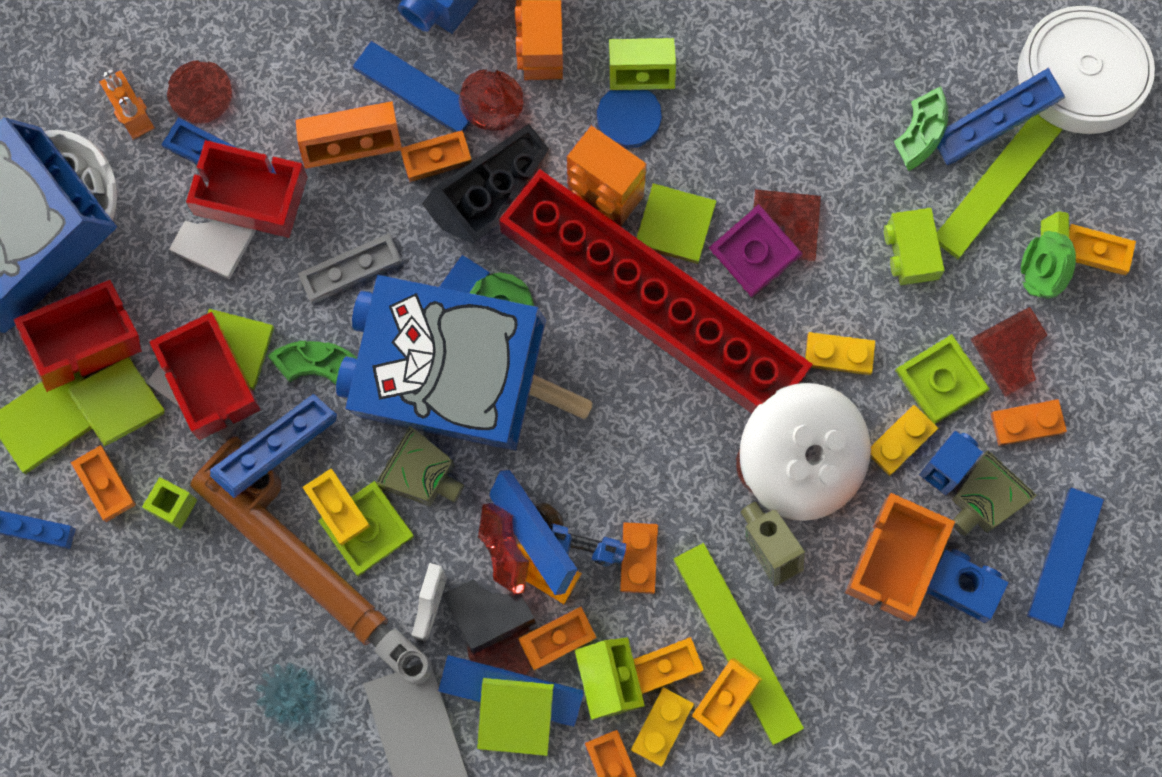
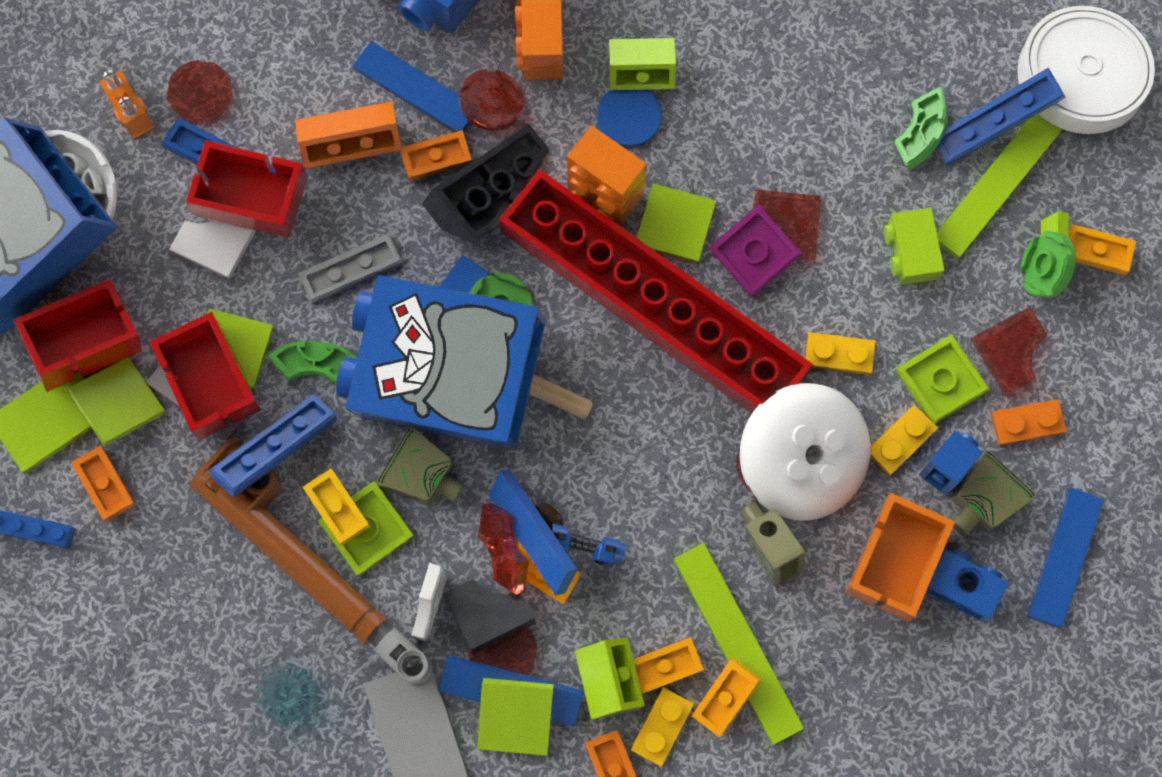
lime brick [142,477,197,530] -> none
orange plate [518,607,597,670] -> none
orange plate [620,522,658,594] -> none

